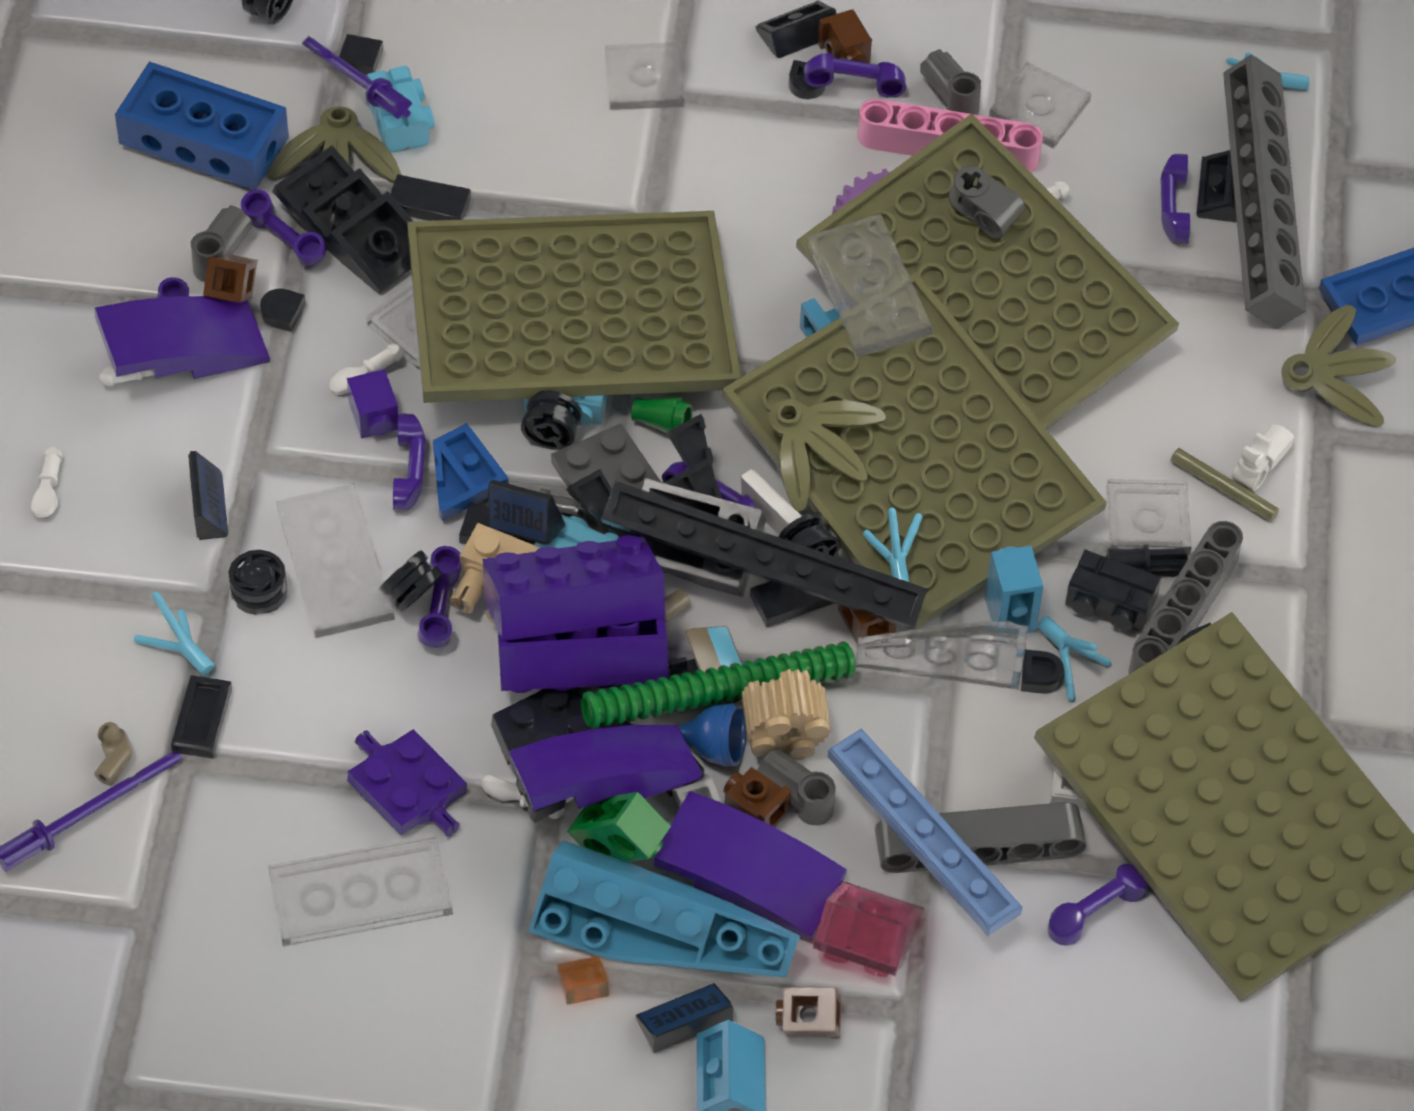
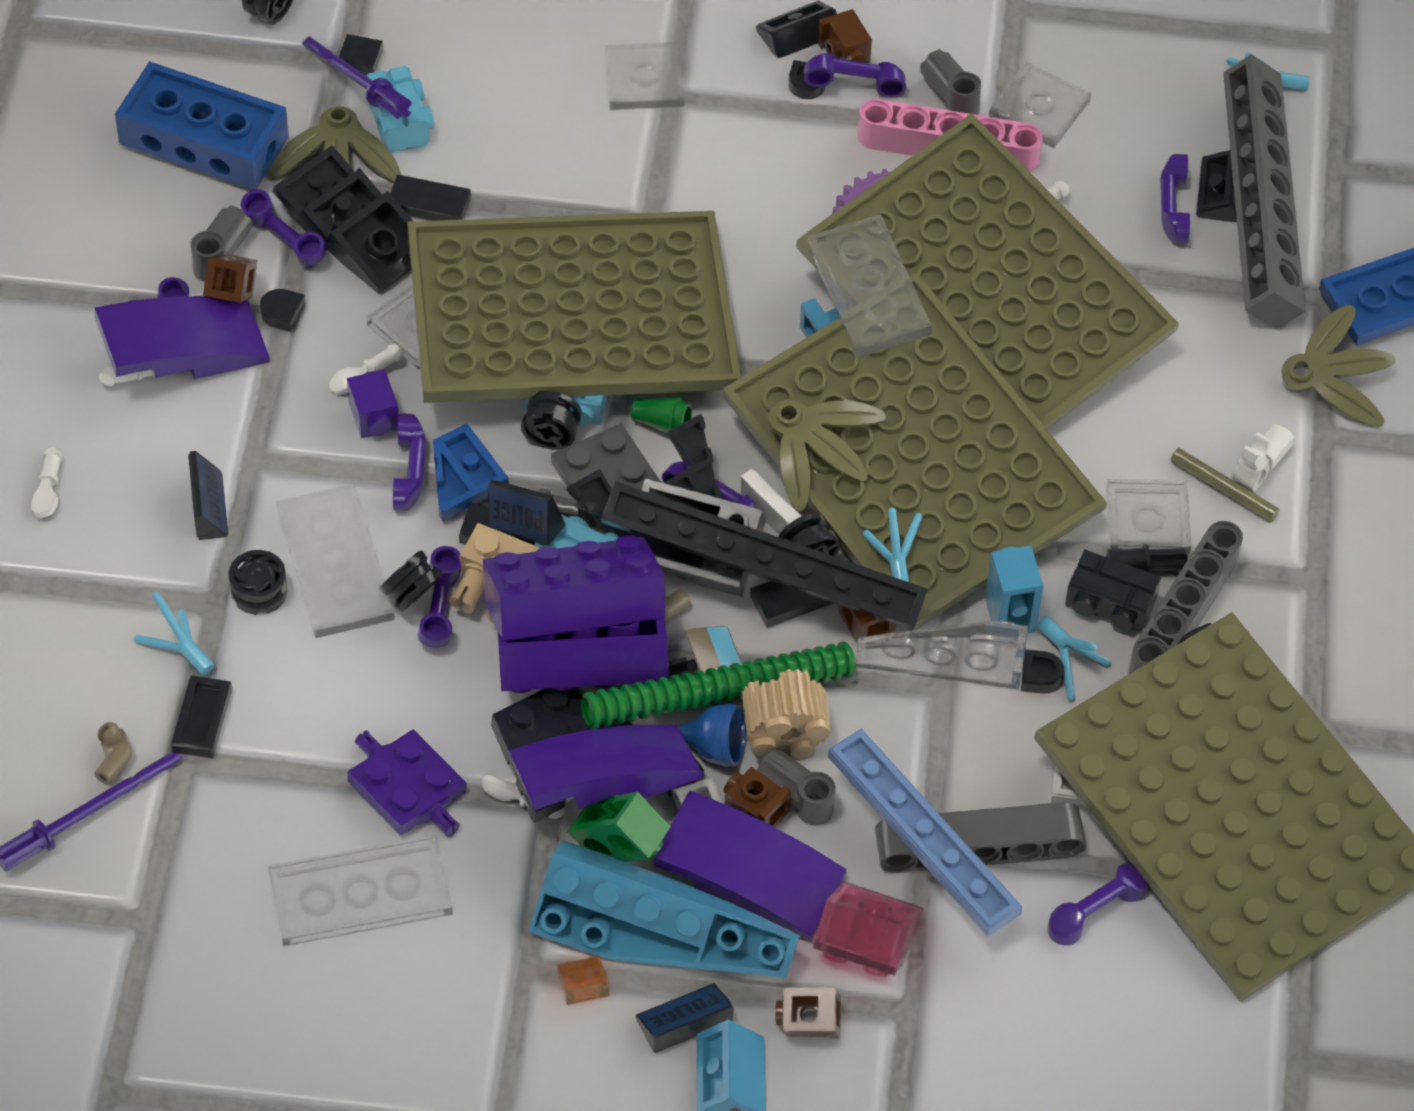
dark grey piece [949,165,1025,238] -> none

